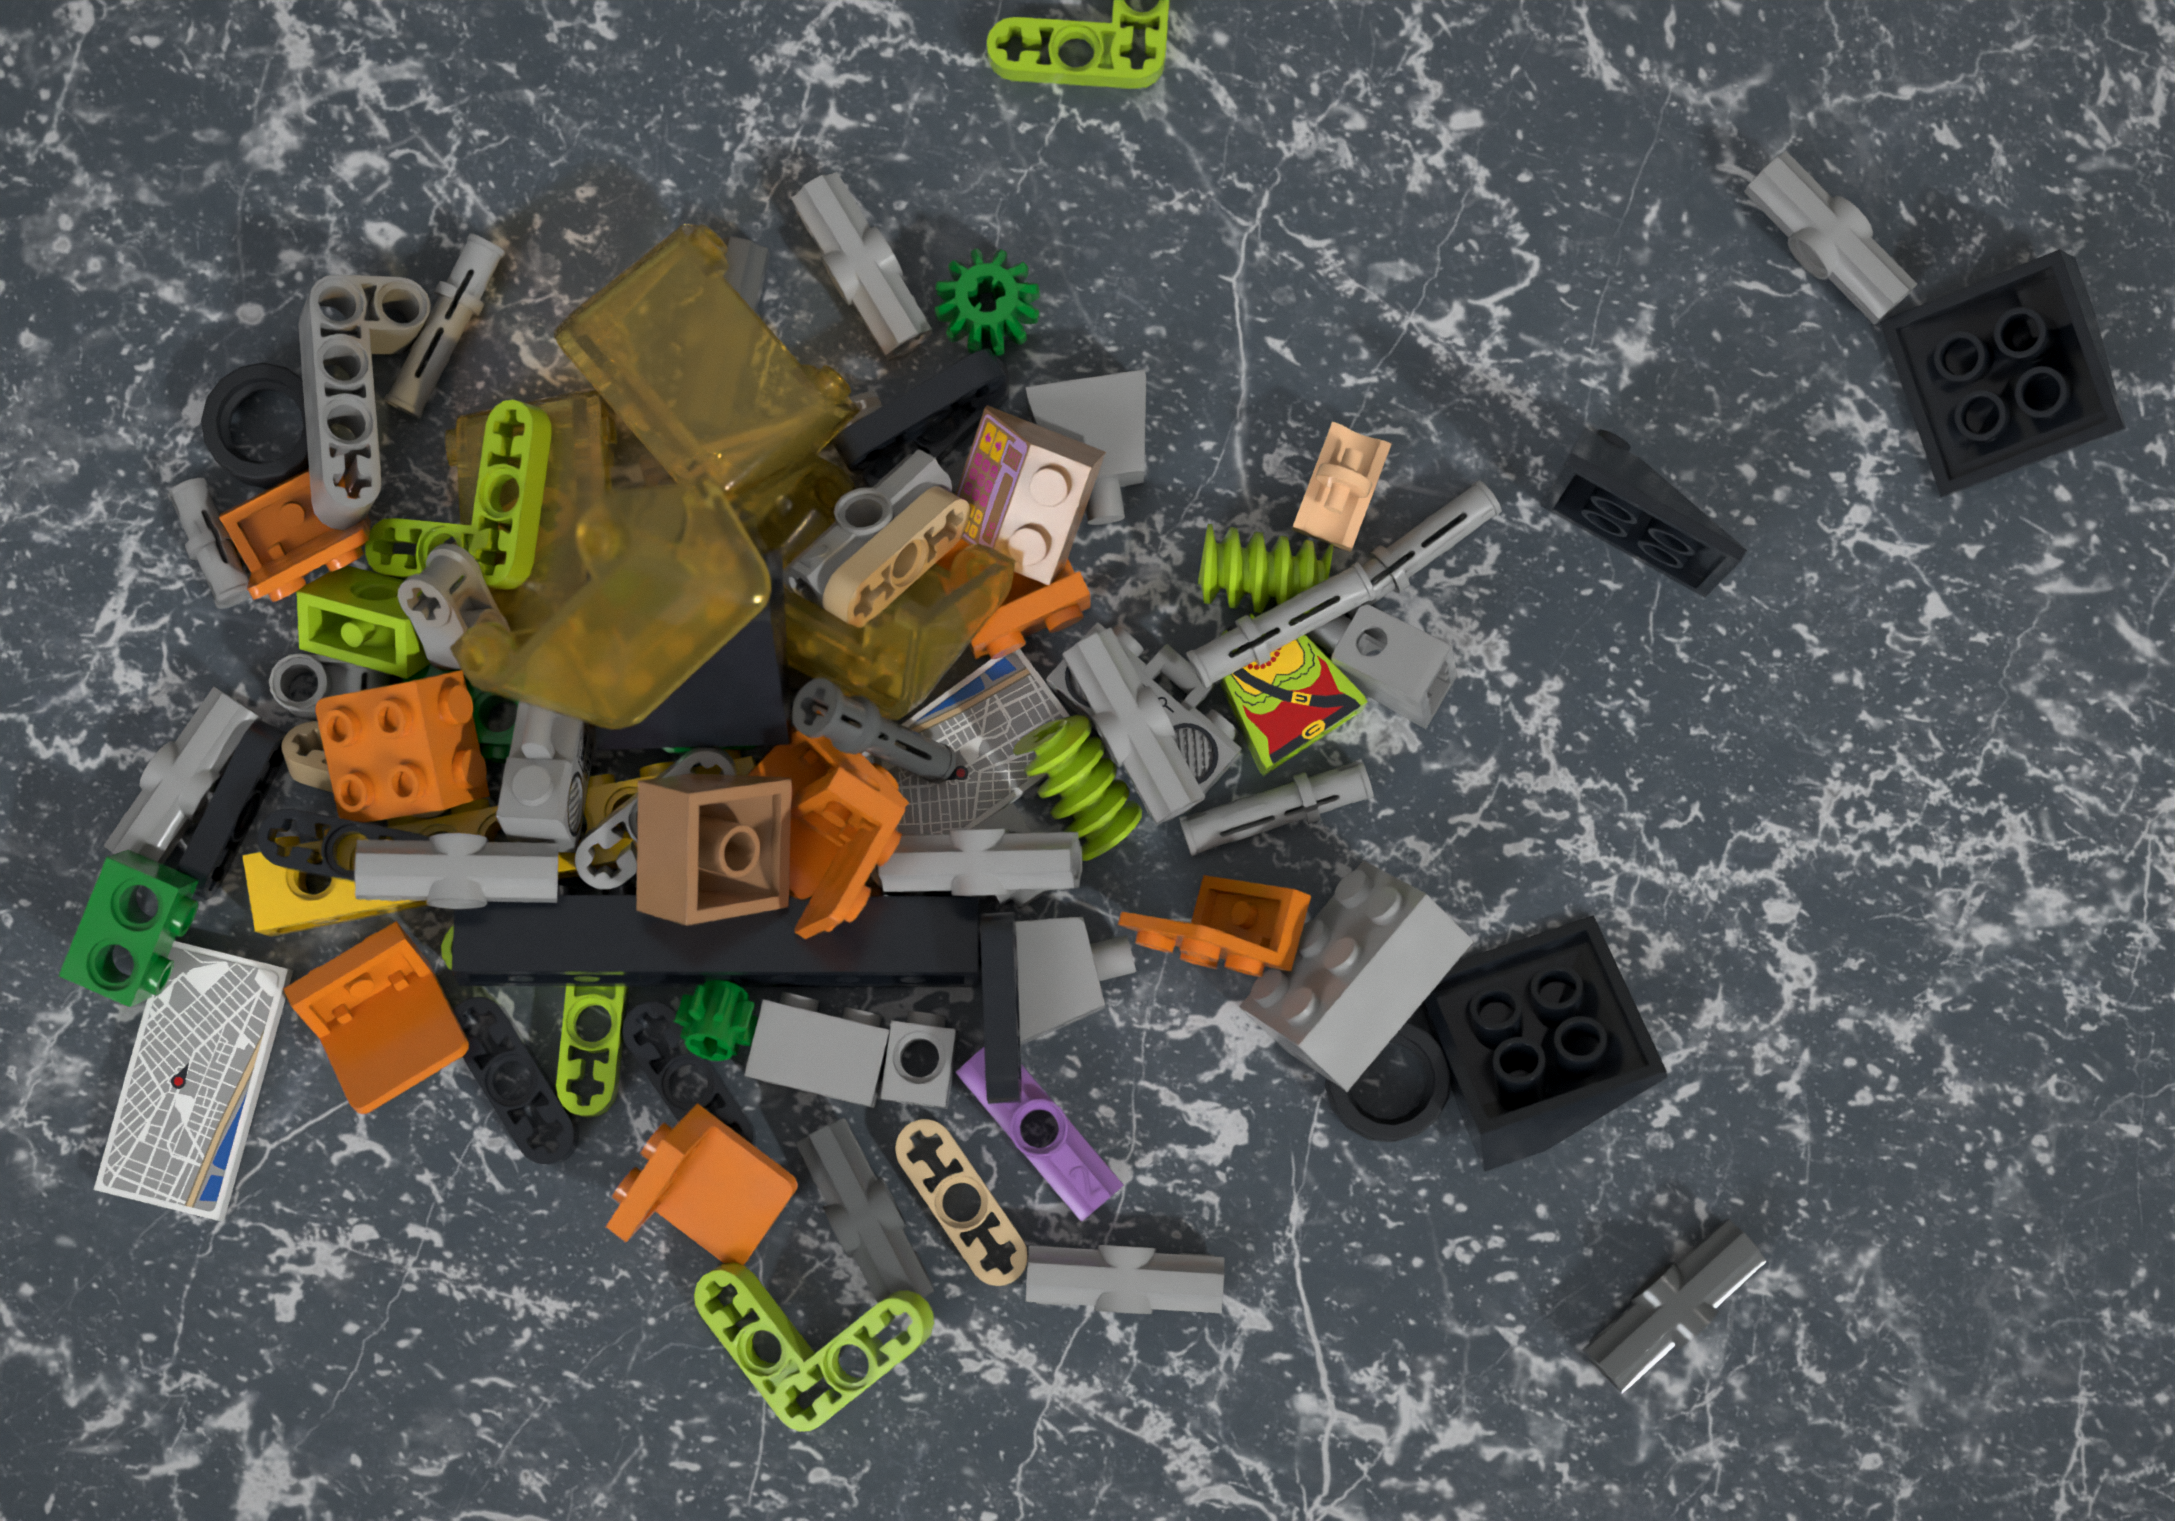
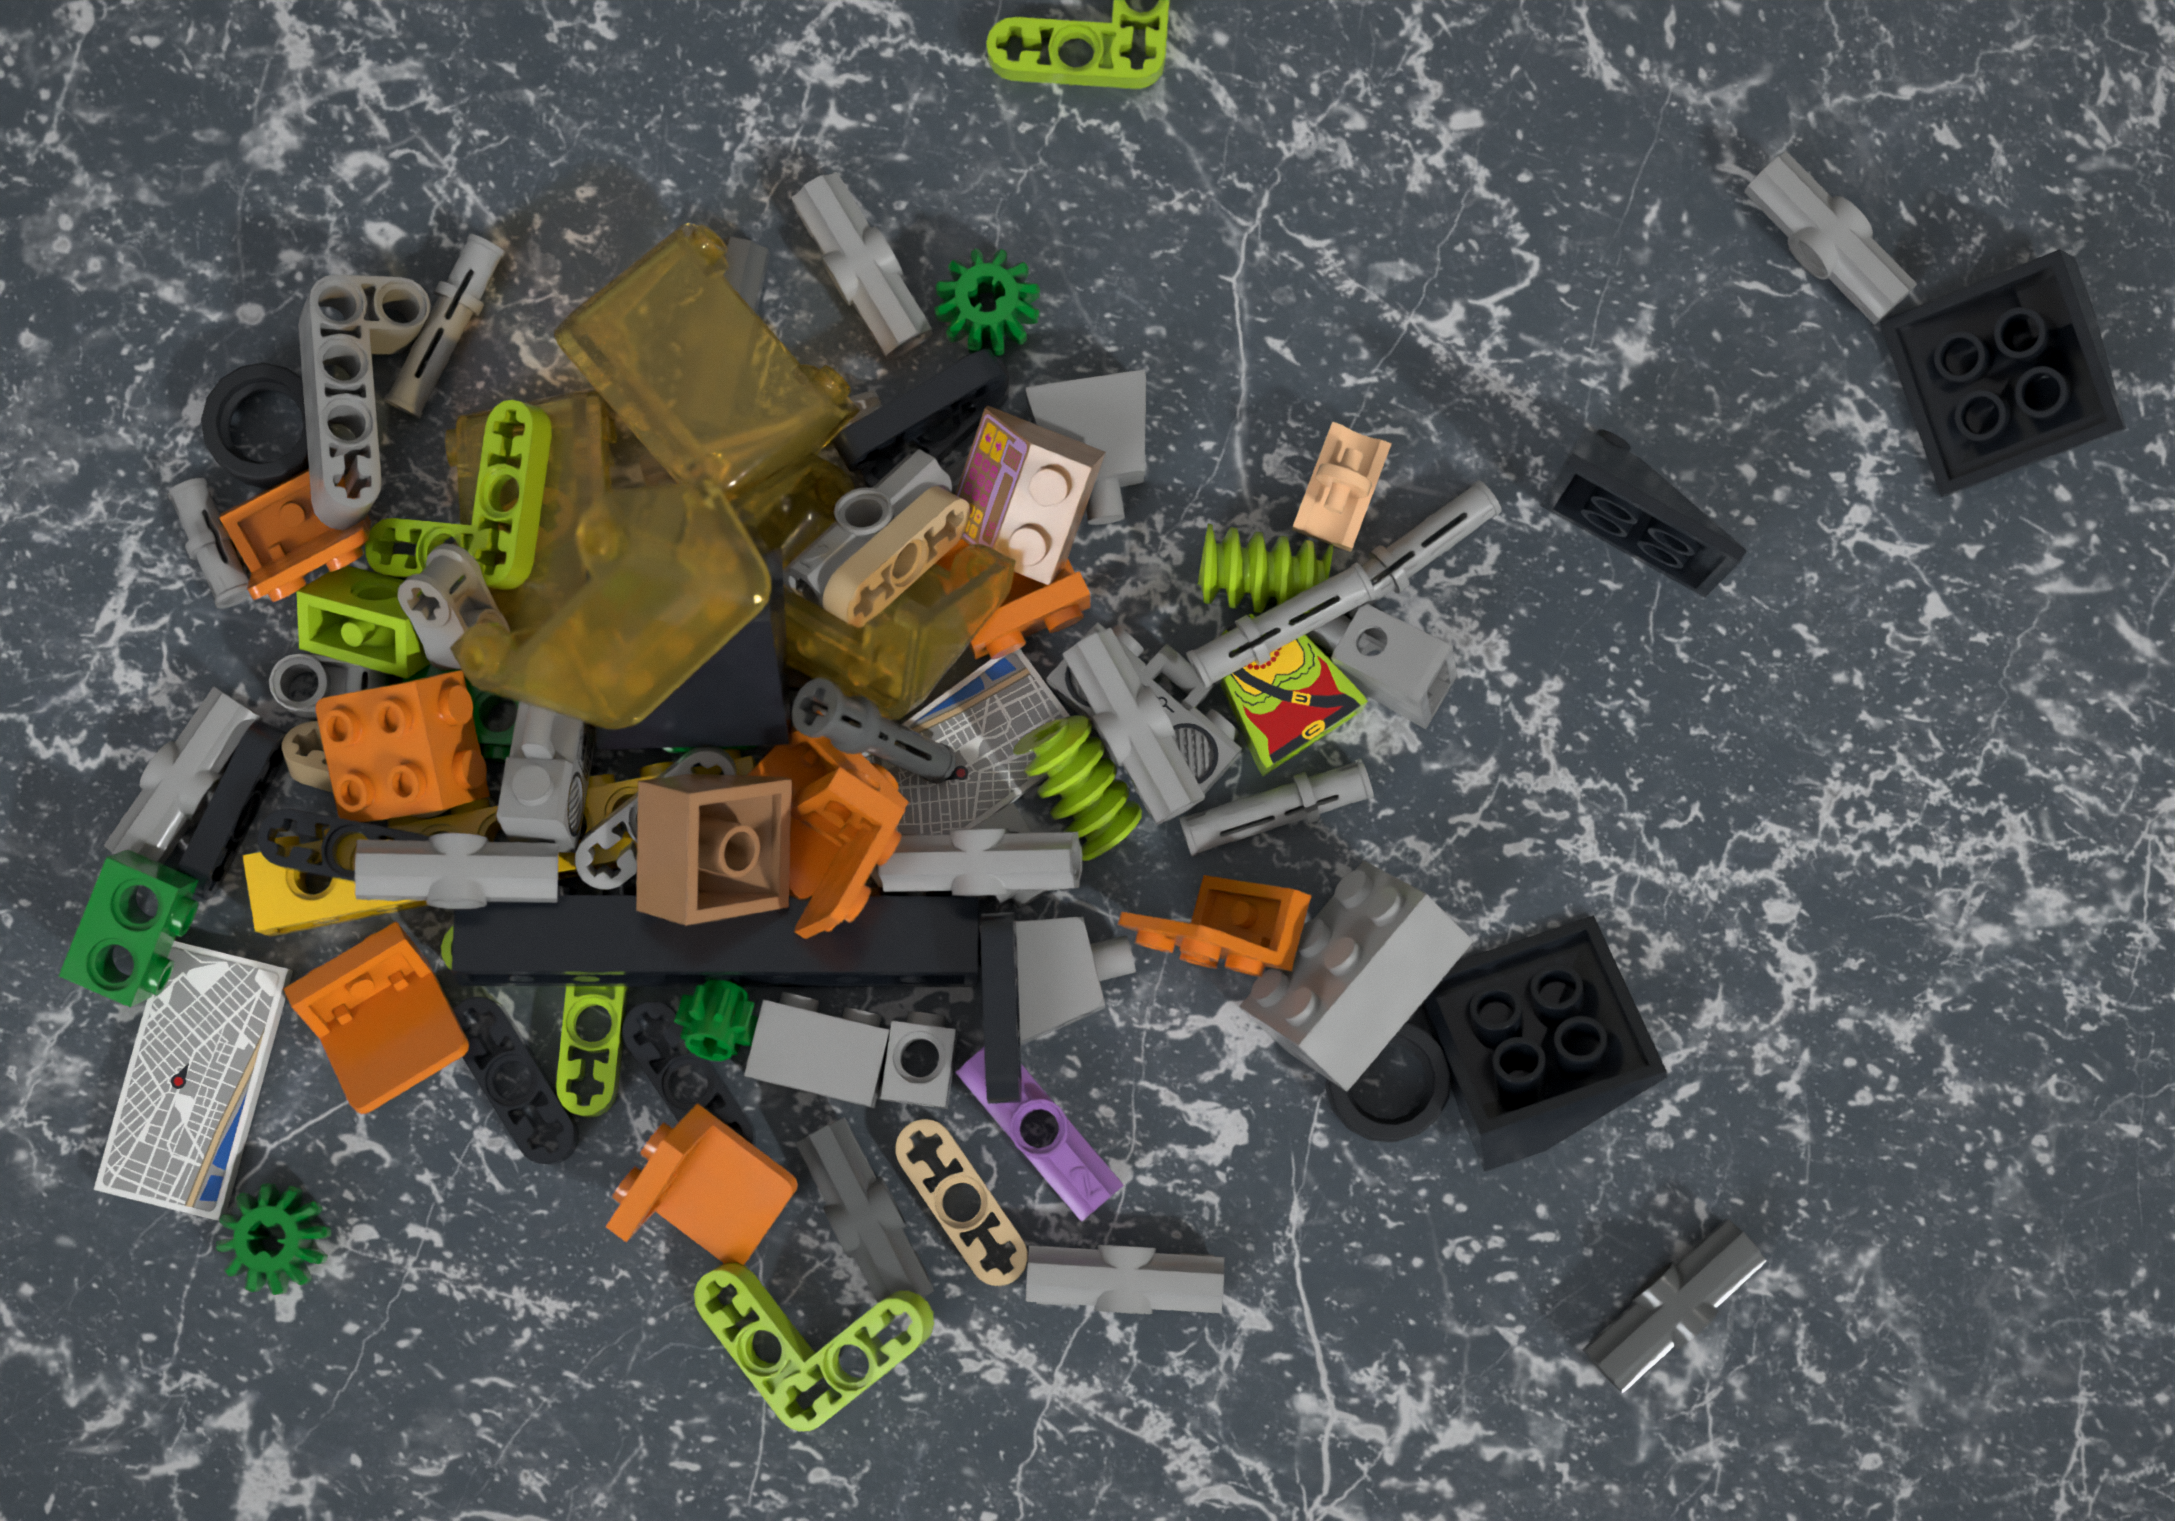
none -> green gear [215,1183,331,1295]

